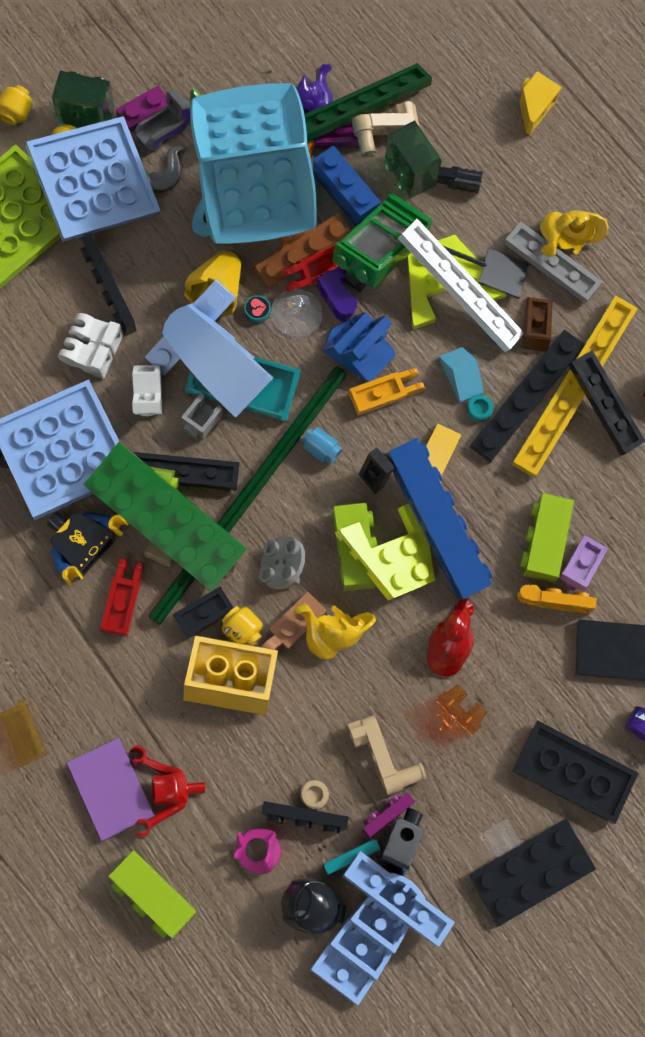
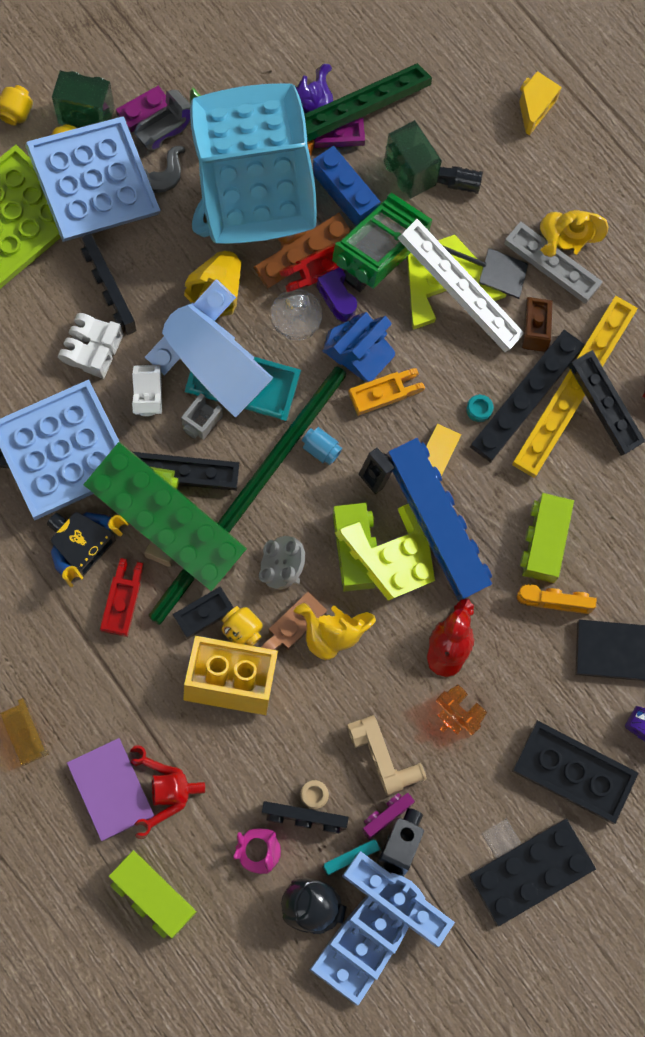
tile [245,295,271,323] -> none
tan beam [351,101,420,158] -> none
medium azure slope [438,347,484,403] -> none
medium lavender plate [560,535,608,592] -> none

